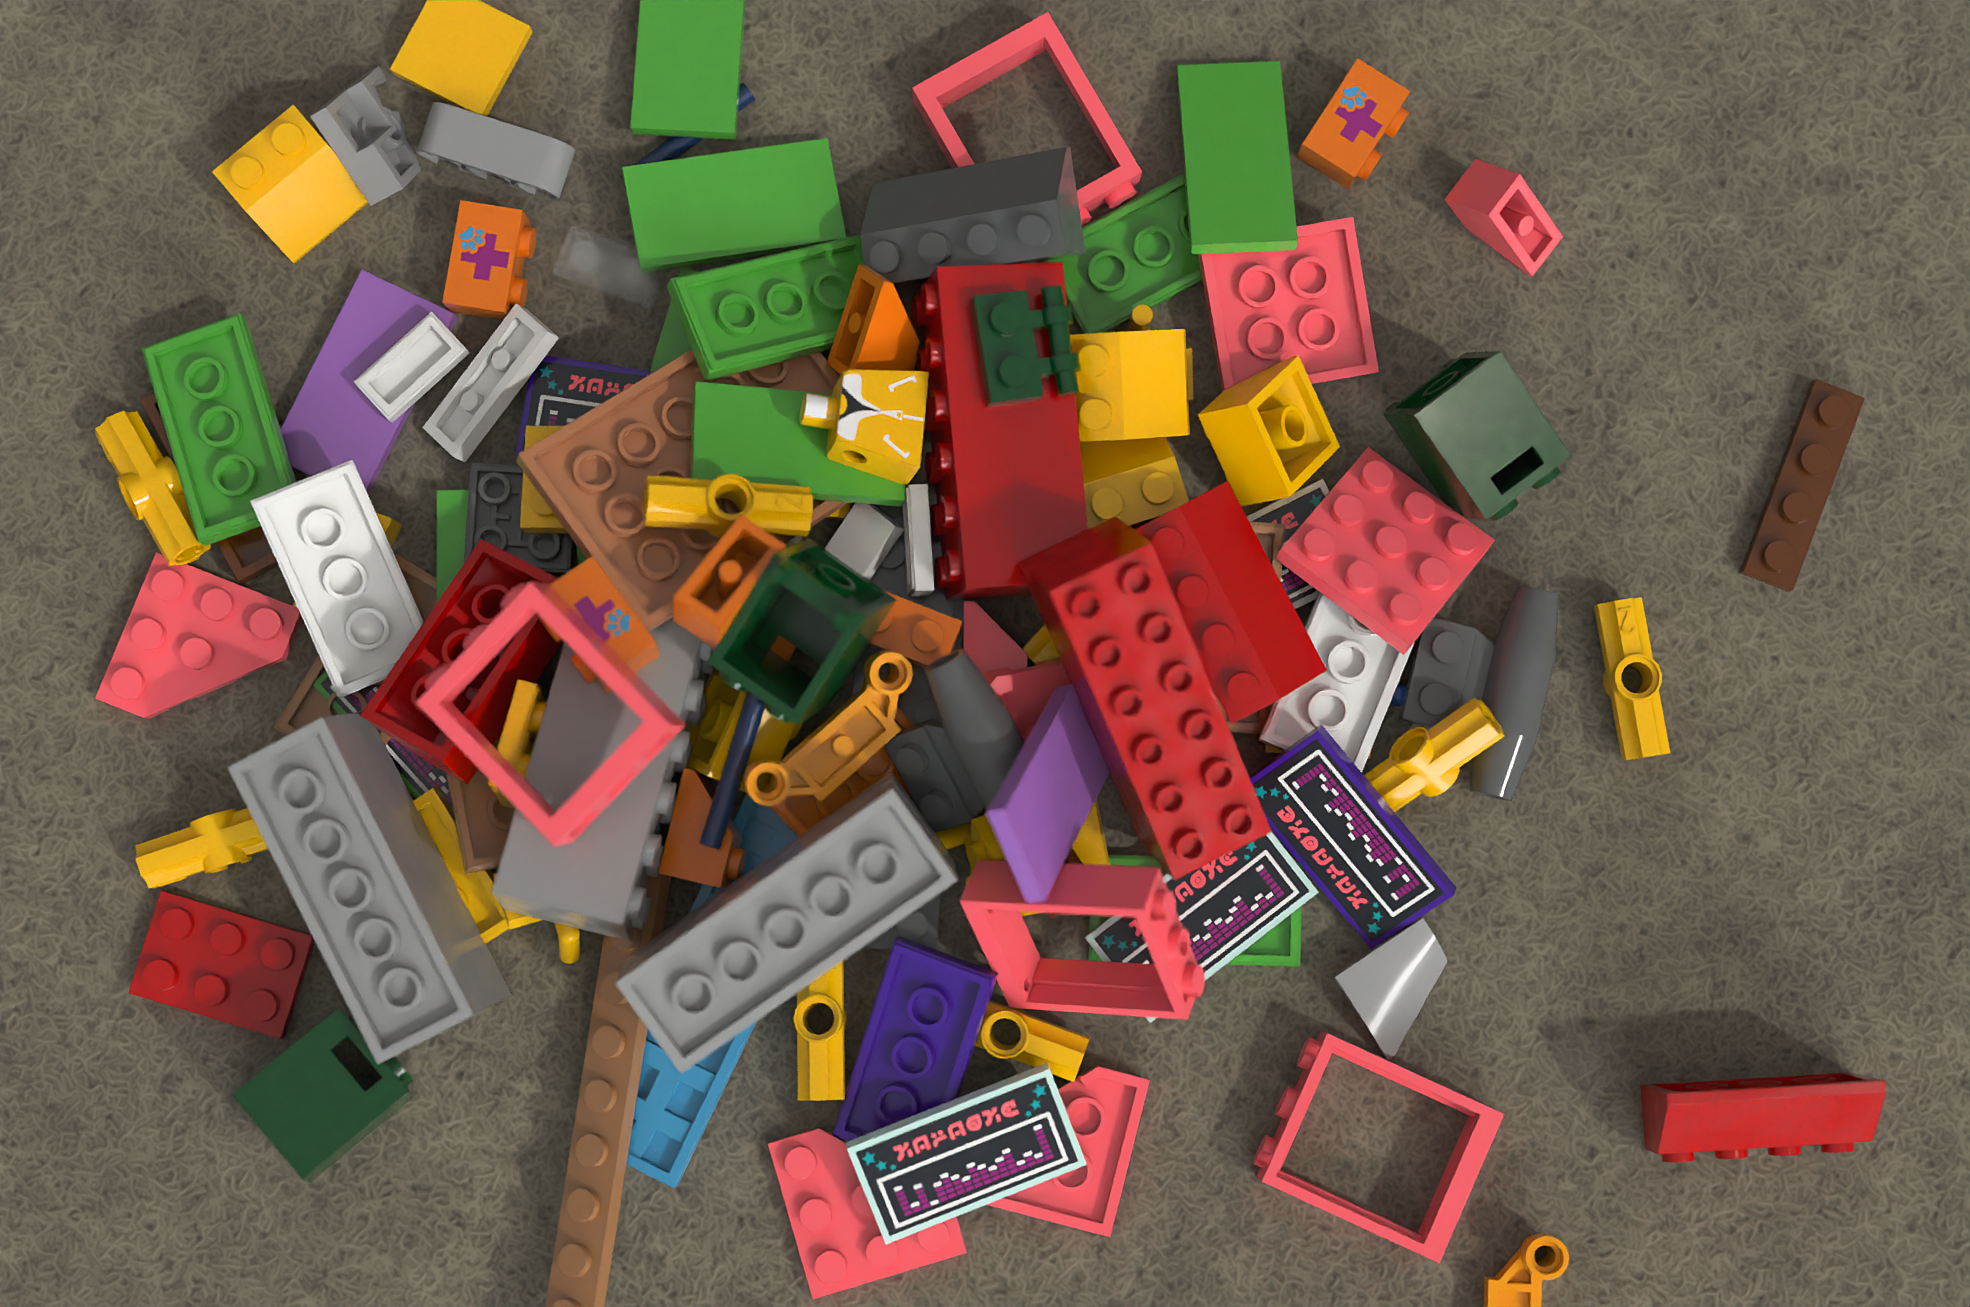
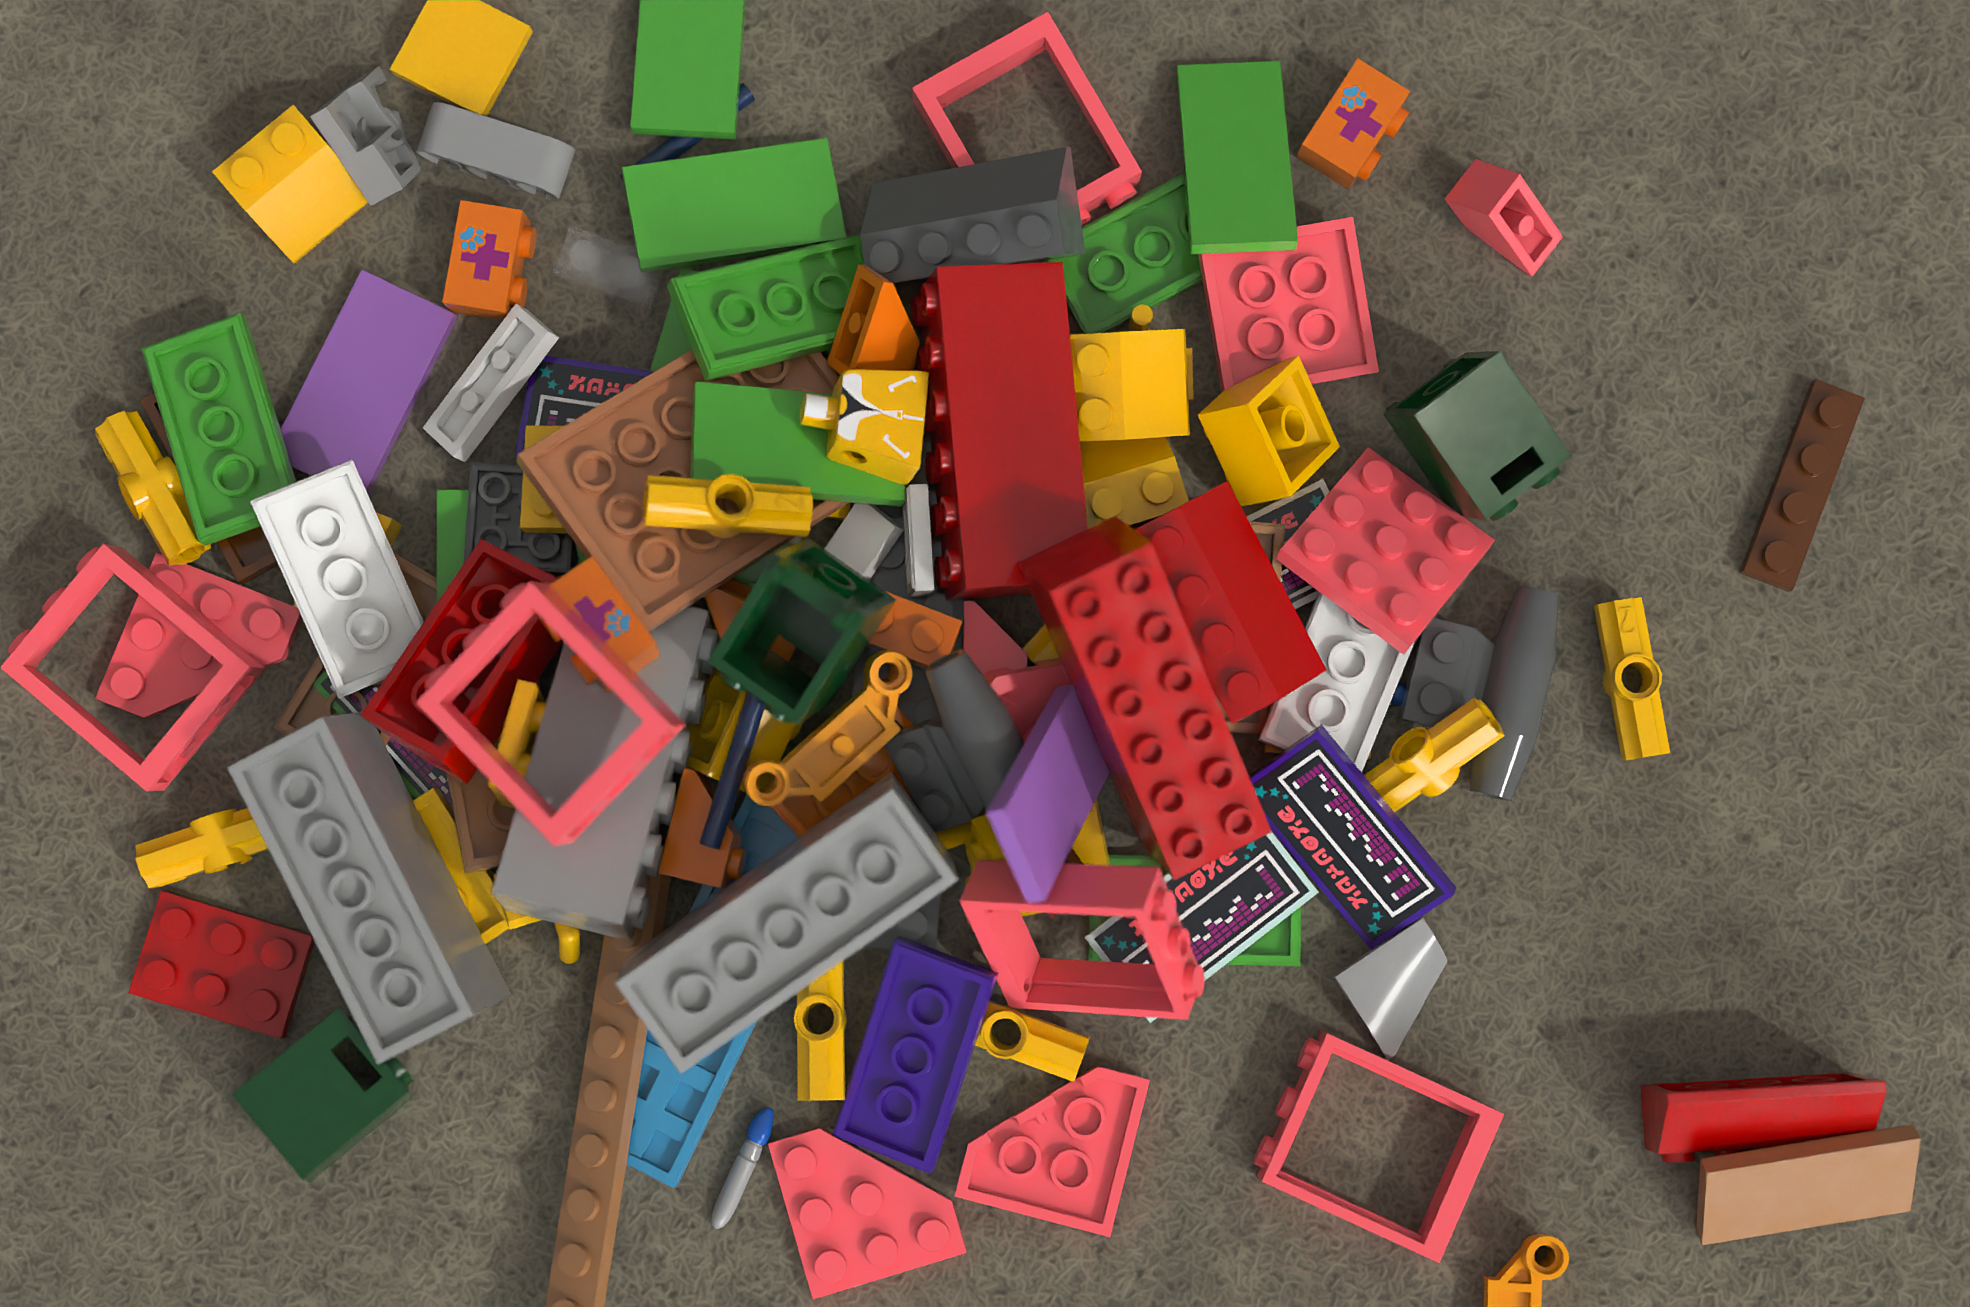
white tile [354,311,470,423] -> none
orange brick [673,514,786,650] -> none
tile [846,1063,1087,1244] -> none
dark green plate [970,285,1081,407] -> none
none -> coral window [0,543,266,791]
none -> light grey piece [711,1107,774,1229]
none -> tile [1696,1124,1921,1245]

